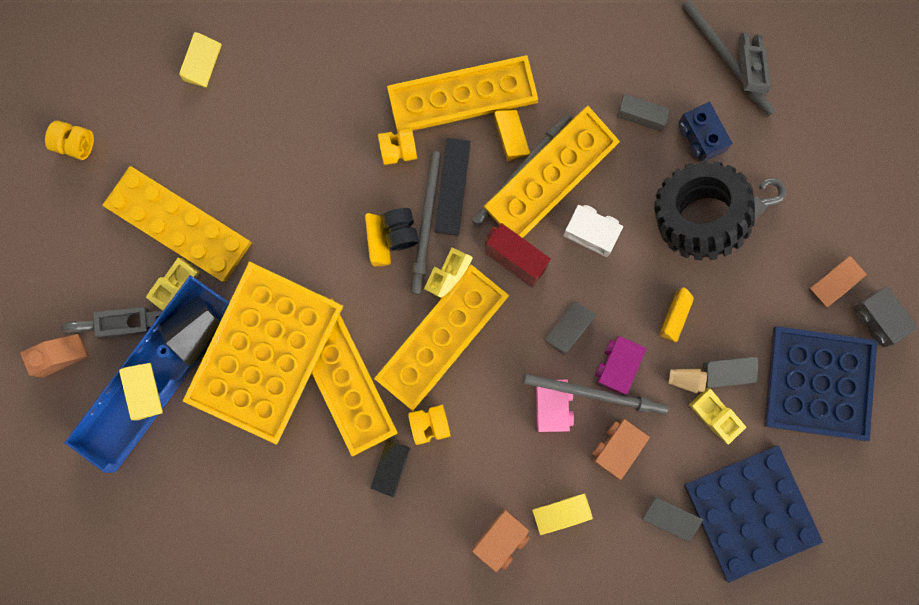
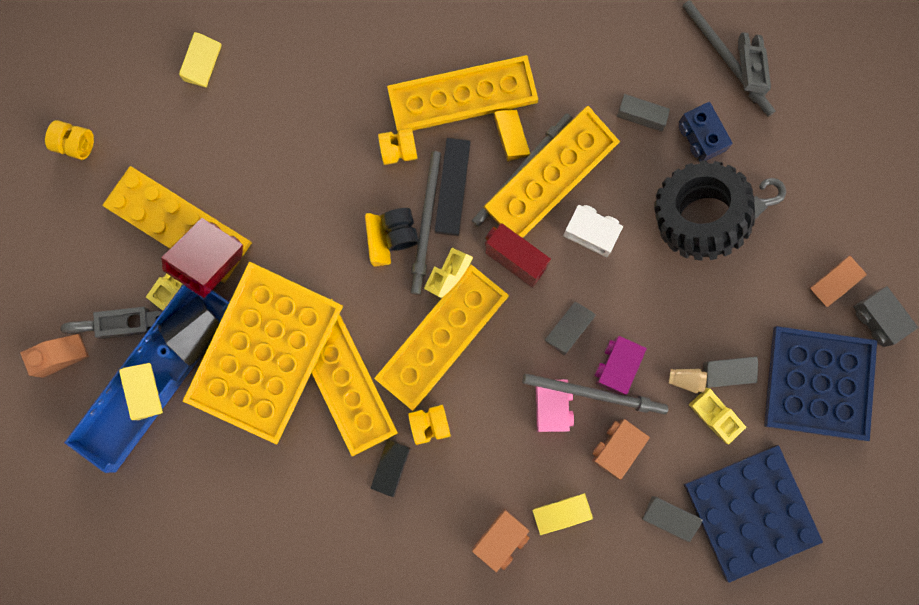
yellow slope [659,287,694,342] -> none
none -> brick [161,218,243,298]

